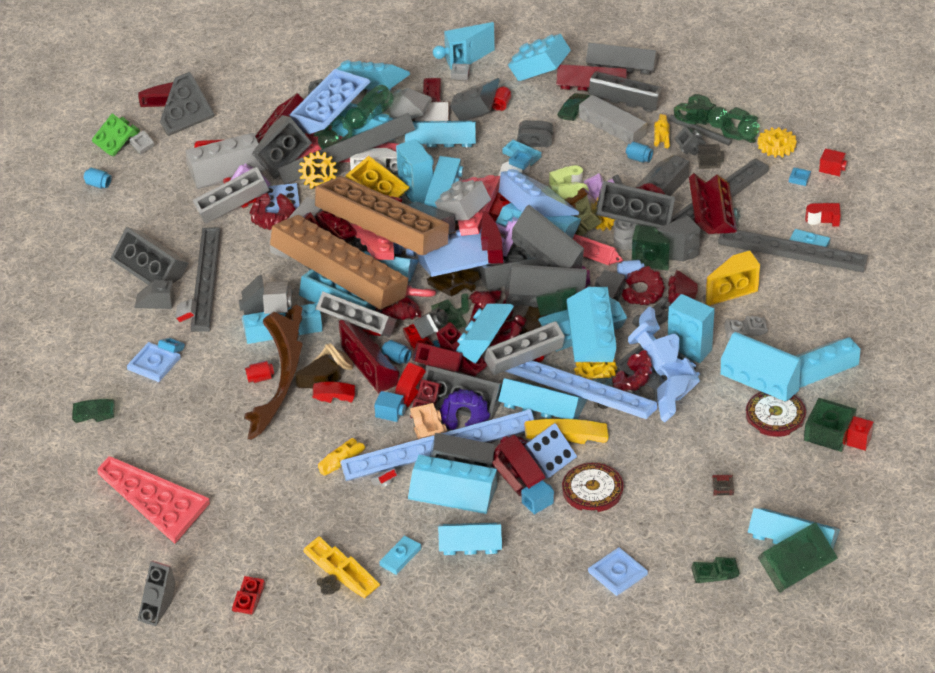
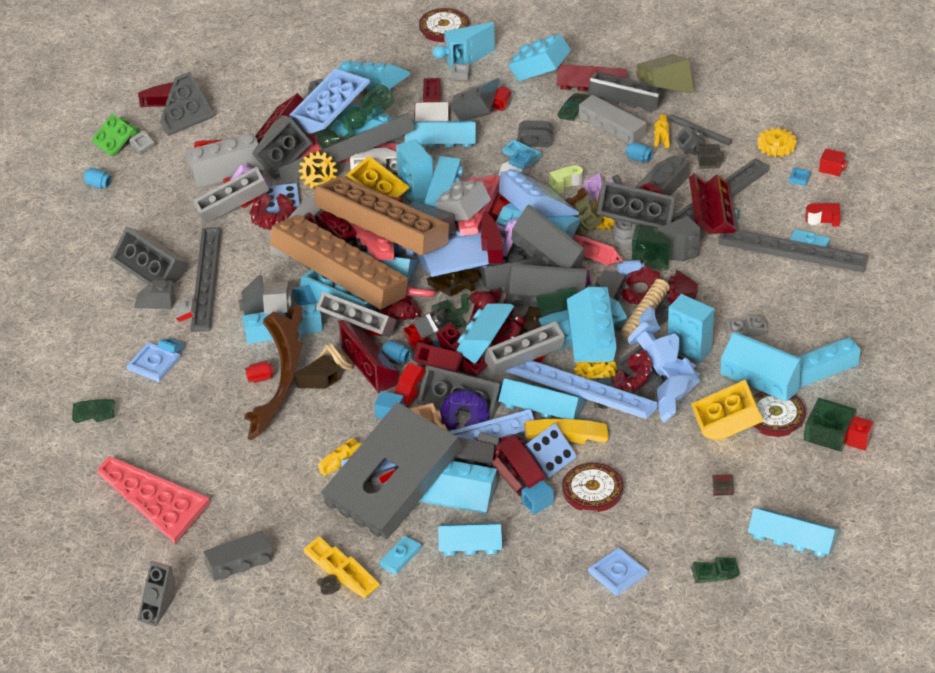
red slope [232,576,266,615] -> none
red slope [312,382,355,403] -> none
light grey slope [389,88,432,119] -> none
dark red slope [410,379,442,418] -> none
yellowish green leg [552,182,589,200] -> none
slope [586,43,659,75] -> none
clear green piece [673,94,760,143] -> none
yellow slope [705,250,760,306] -> none
clear green brick [757,522,838,593] -> none
none -> dark grey brick [204,531,273,581]
none -> dark azure tile [292,284,316,306]
none -> dark grey panel [321,402,462,539]
none -> tile [419,8,469,42]
none -> dark grey tile [476,432,499,449]
none -> tan piece [621,279,670,340]
none -> olive slope [636,54,694,93]
none -> yellow brick [691,379,764,440]

